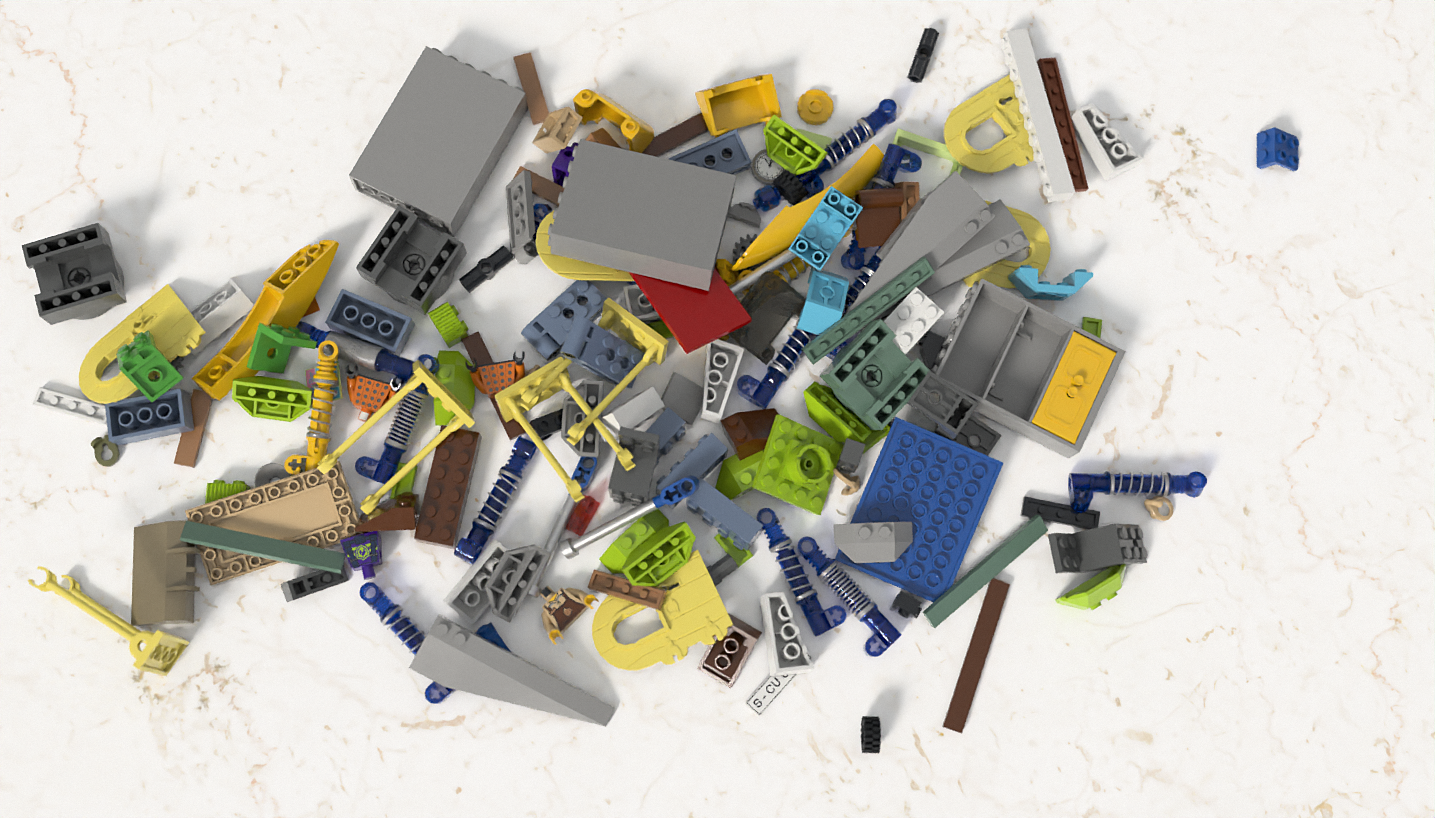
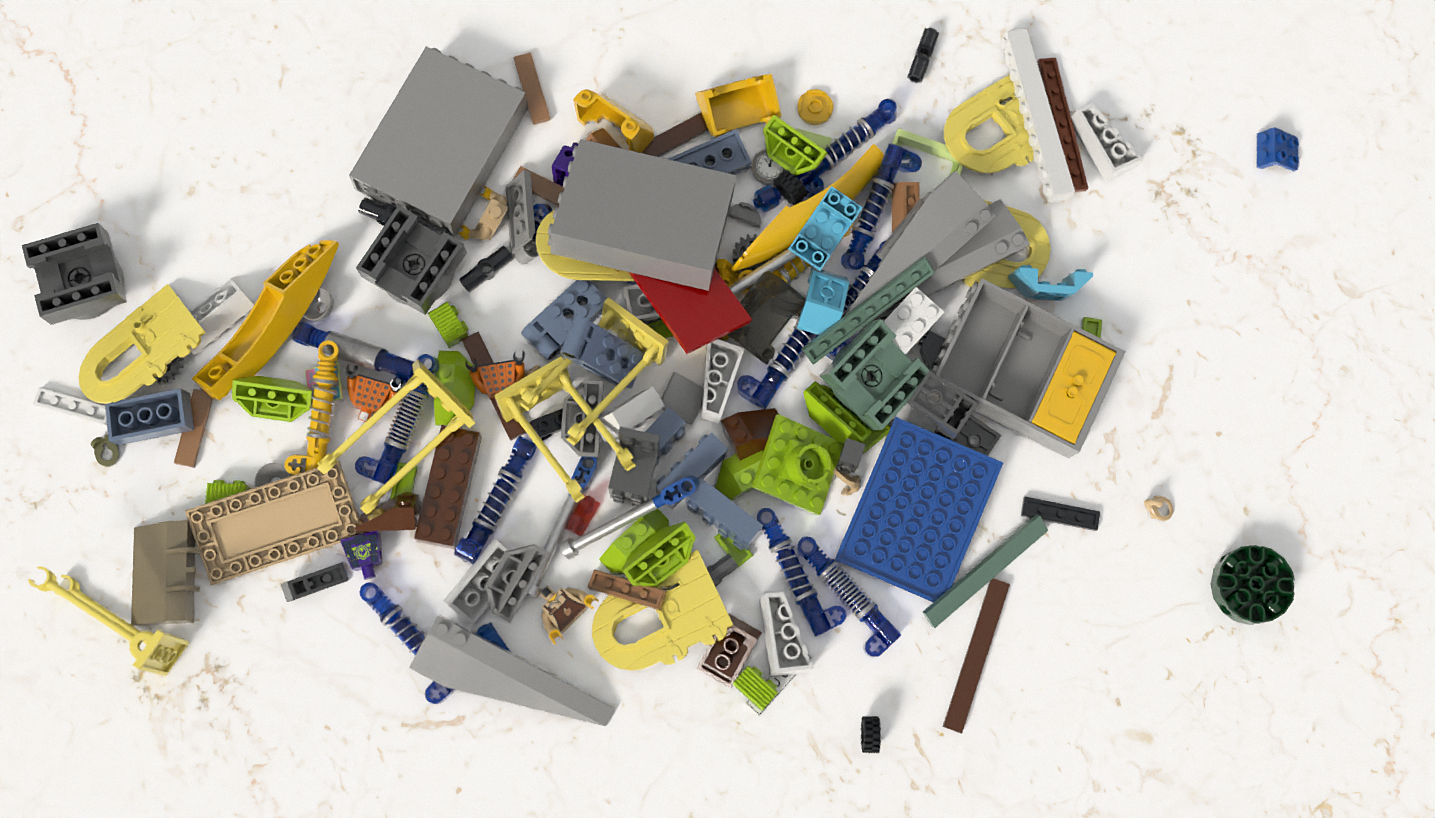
bright green bracket [116,330,183,403] -> none
sand green tile [180,521,346,574] -> none
bright green bracket [247,323,317,374] -> none
sand blue brick [325,289,415,358] -> none
tan window [532,107,583,154] -> none
light grey wedge [833,522,913,563] -> none
reddish brown door [854,187,904,248] -> none
black brick [889,590,922,619] -> none
dark grey bracket [1048,523,1148,573] -> none
lime wedge [1055,564,1126,610] -> none
clear blue piece [1068,471,1207,513] -> none
none -> light grey piece [303,288,334,322]
none -> black piece [358,197,396,226]
none -> tan torso [457,186,508,240]
none -> lime brick [732,665,778,711]
none -> dark green brick [1210,545,1295,625]

